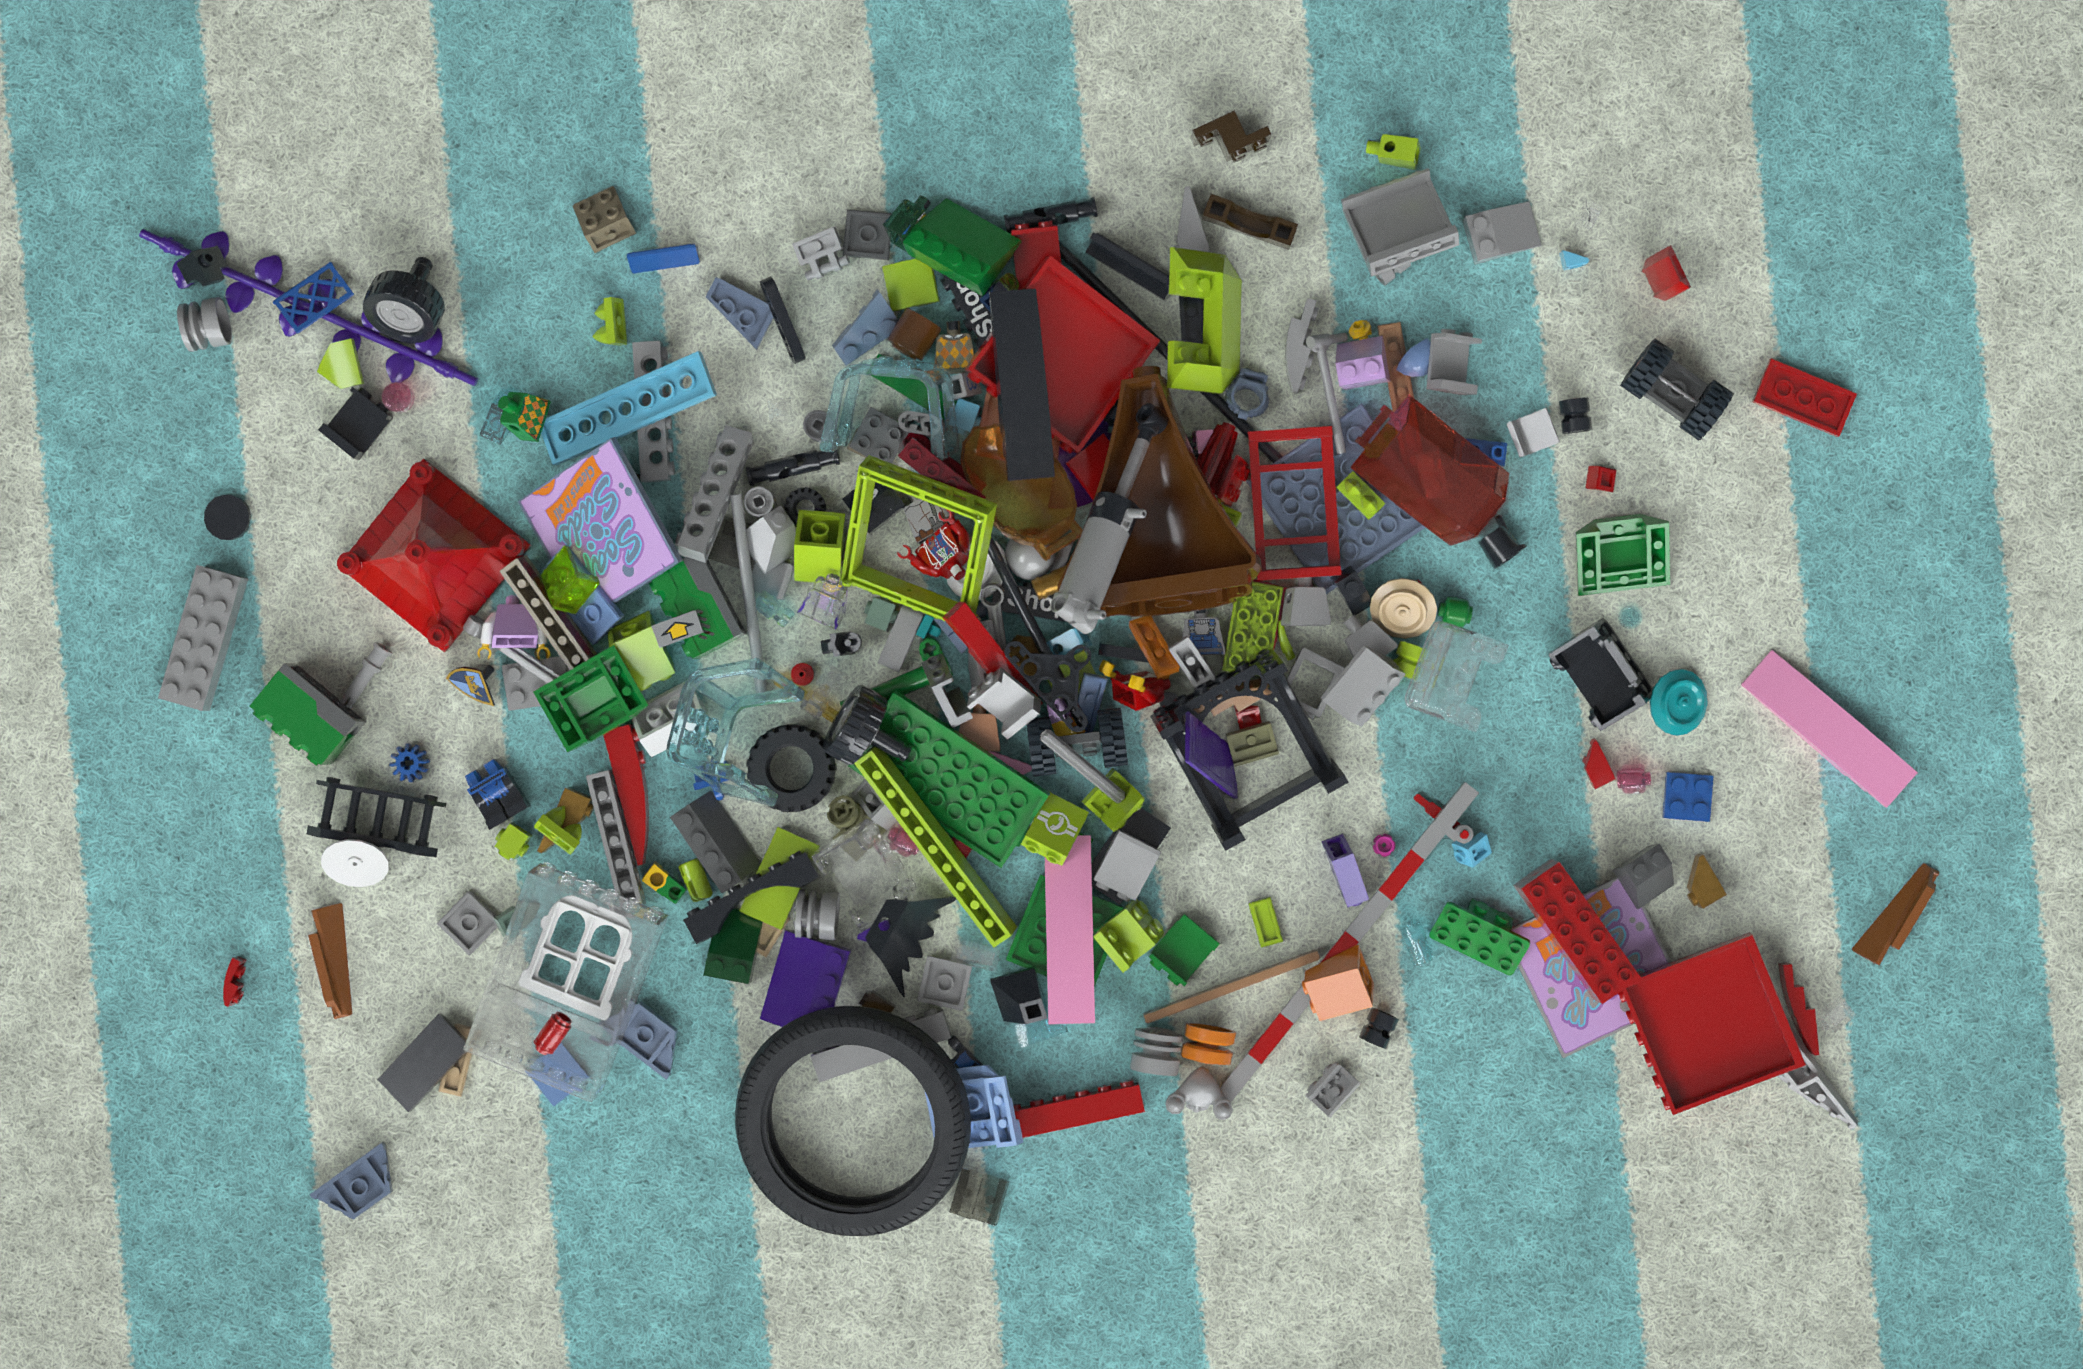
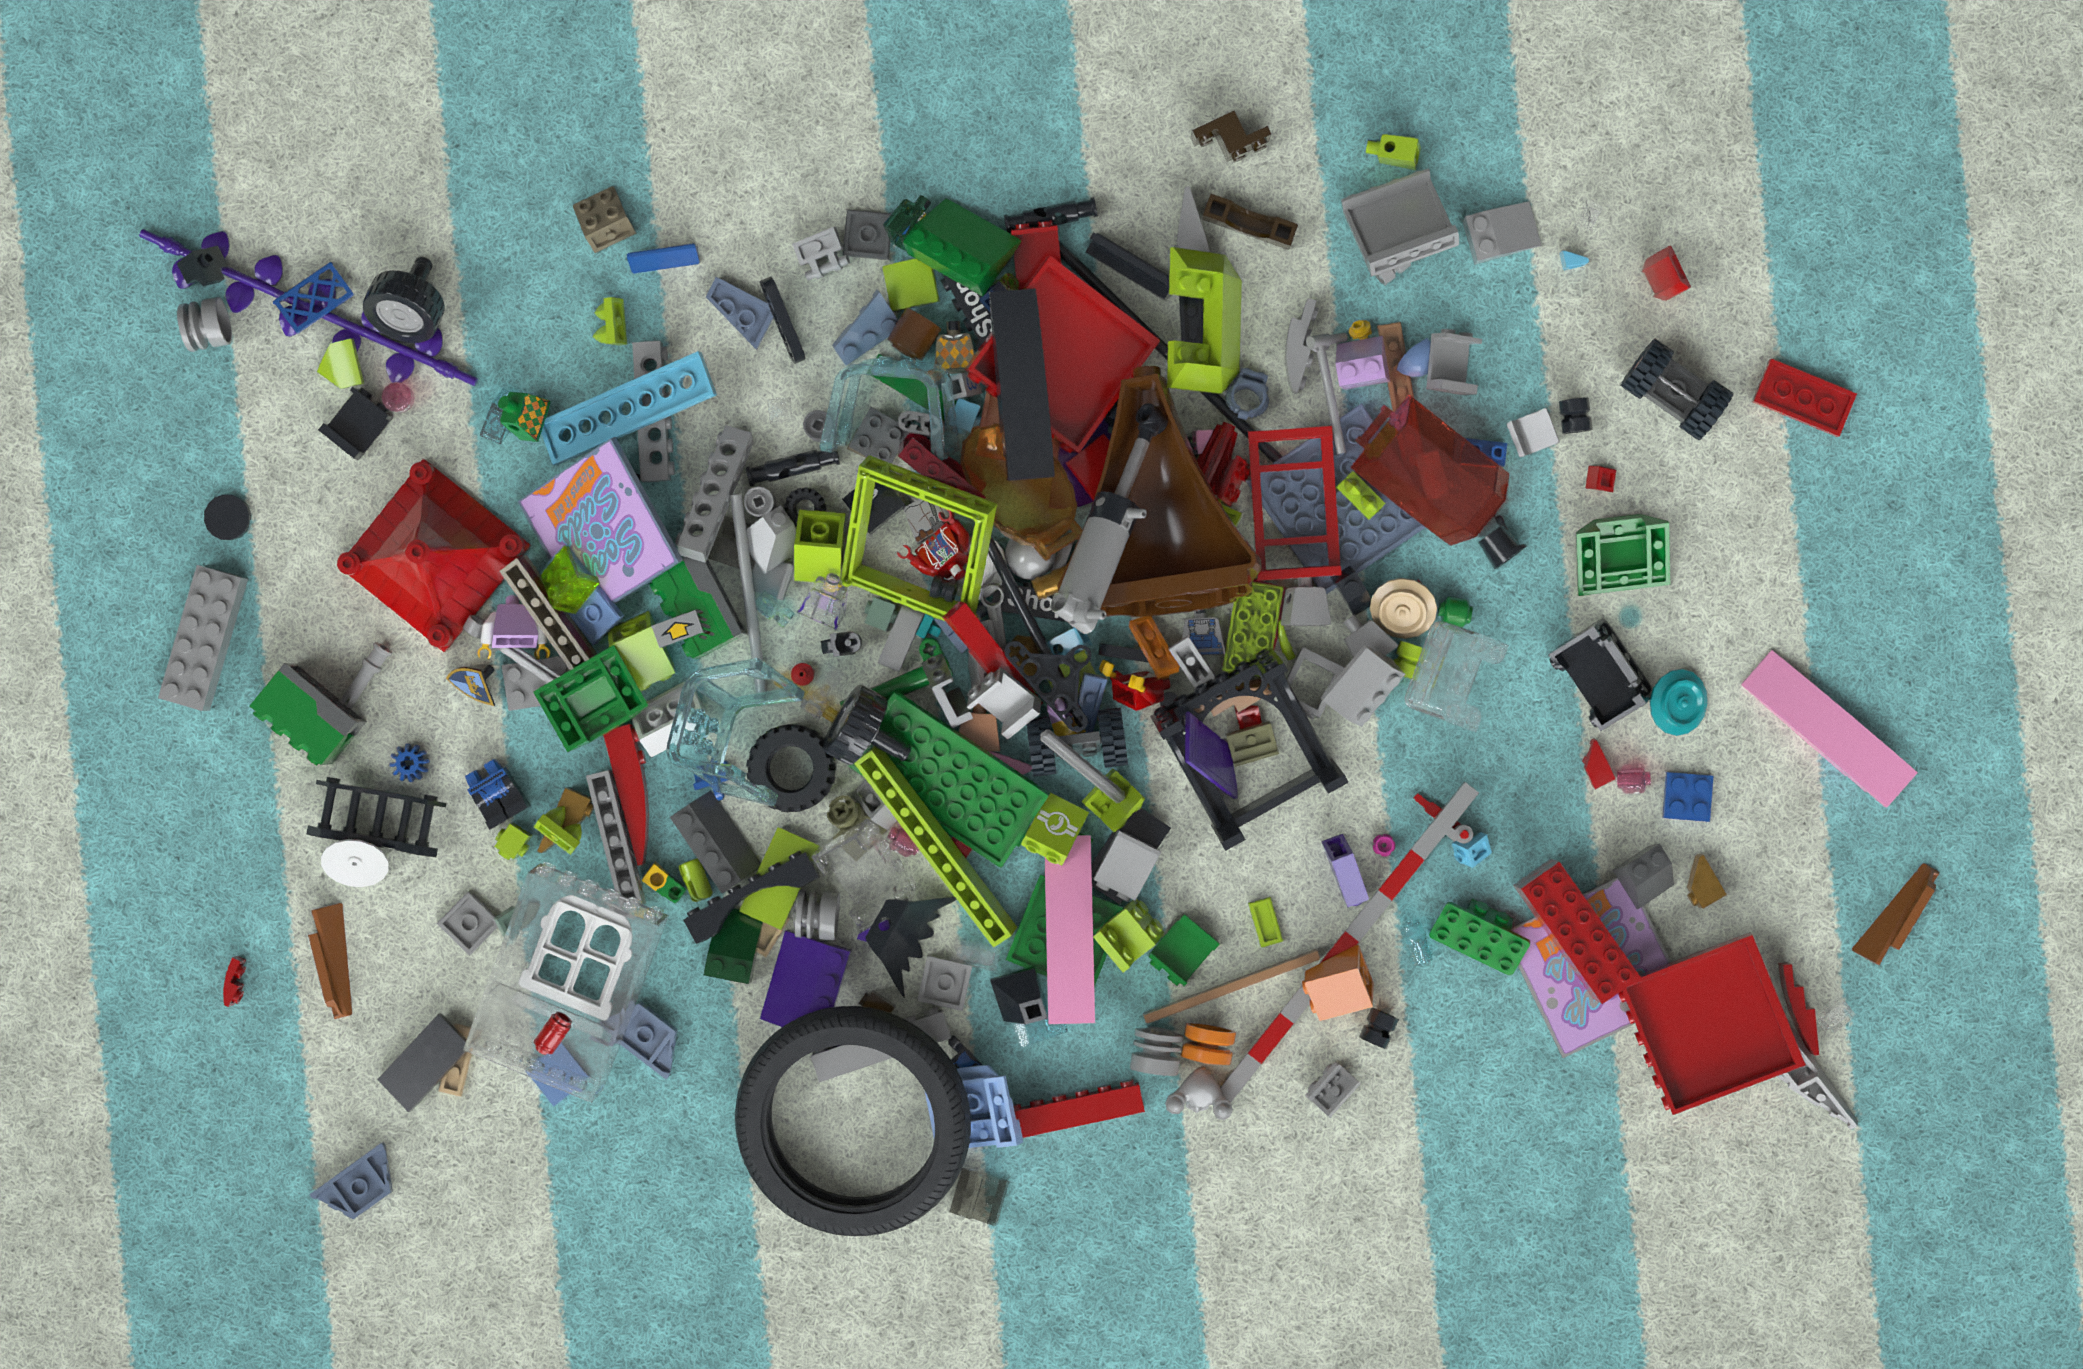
none -> black wheel [929,574,959,603]

